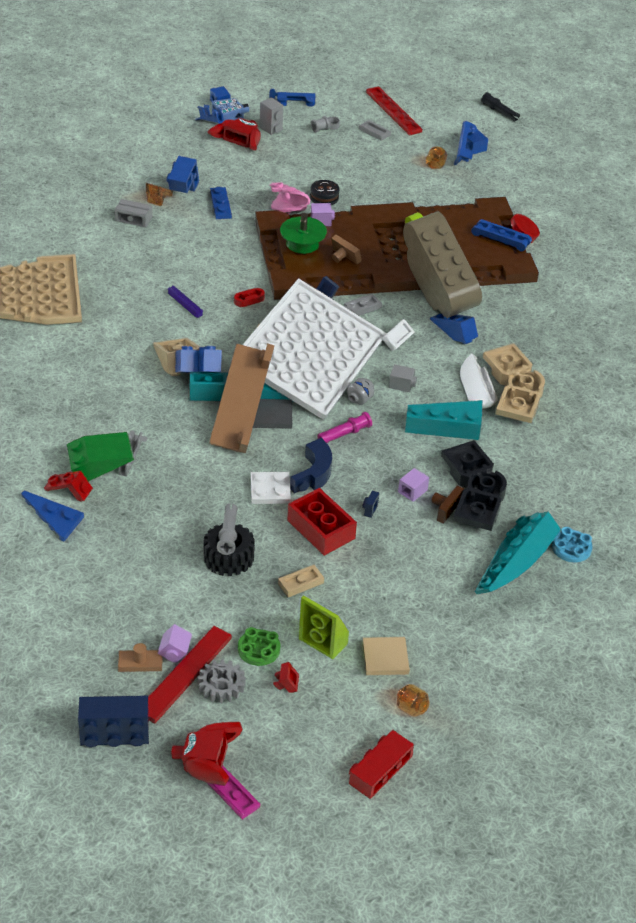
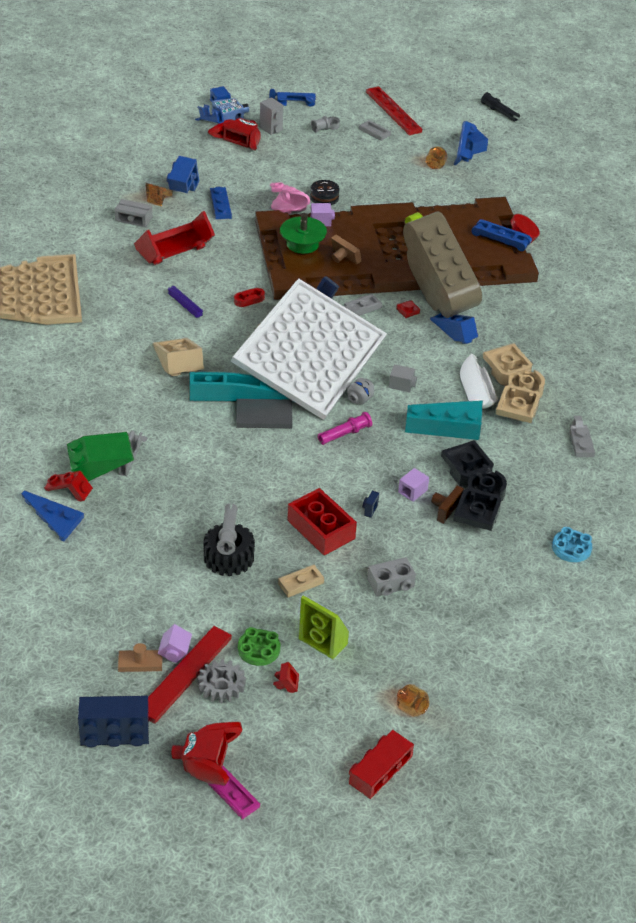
brick [175,346,222,373] -> none
medium nougat bracket [209,343,275,453] -> none
white plate [251,472,291,504] -> none
dark blue arch [290,438,332,494] -> none
tan tile [363,637,410,675] -> none
white tile [381,319,414,351] -> none
teal wedge [475,511,561,595] -> none
none -> red windscreen [134,211,215,265]
none -> light grey brick [367,557,416,597]
none -> red plate [396,300,420,318]
none -> light grey hinge [569,416,595,457]

